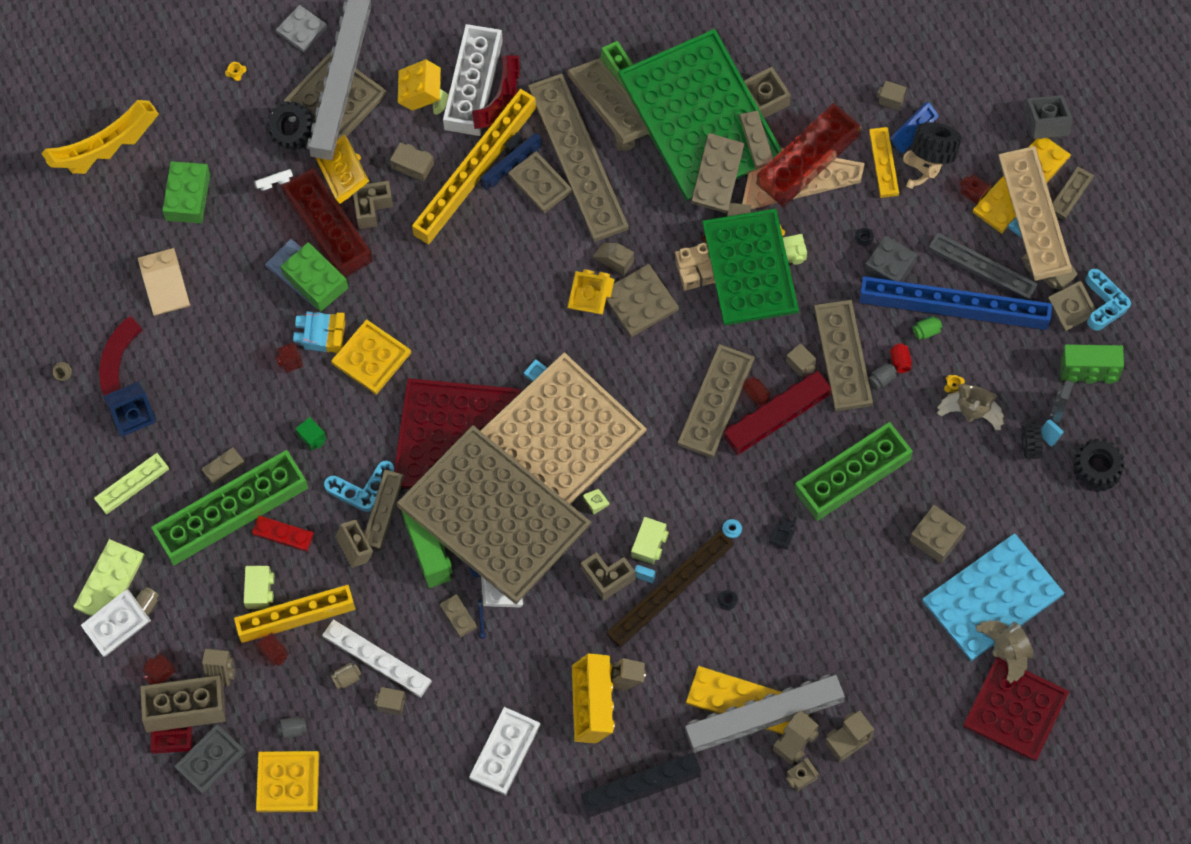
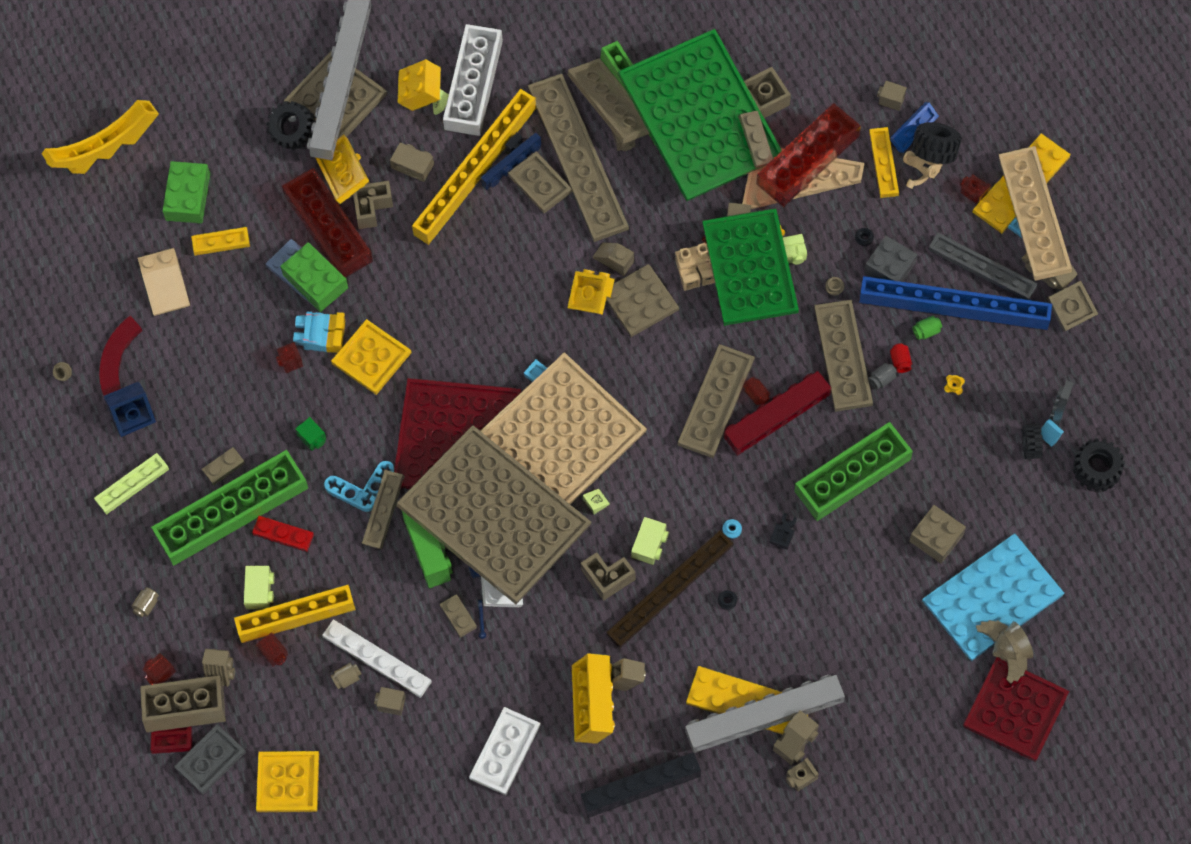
yellowish green plate [74,539,145,616] -> none
white plate [81,589,151,657] -> none
yellow plate [225,62,247,81] -> none
white plate [253,169,293,191] -> none
light grey plate [276,5,327,52] -> none
dark grey brick [277,716,307,739] -> none
dark tan brick [335,520,373,568] -> none
dark red tile [472,55,520,129] -> none
medium azure tile [635,565,655,584] -> none
dark tan plate [691,133,744,213] -> none
dark tan brick [786,343,816,378] -> none
dark tan brick [825,711,874,763] -> none
dark tan helmet [937,384,1004,430] -> none
dark grey brick [1025,95,1072,139] -> none
dark tan plate [1053,167,1094,221] -> none
bright green brick [1060,345,1124,384] -> none
medium azure beam [1085,269,1131,331] -> none
none -> yellow plate [191,227,250,256]
none -> dark tan plate [825,277,844,296]

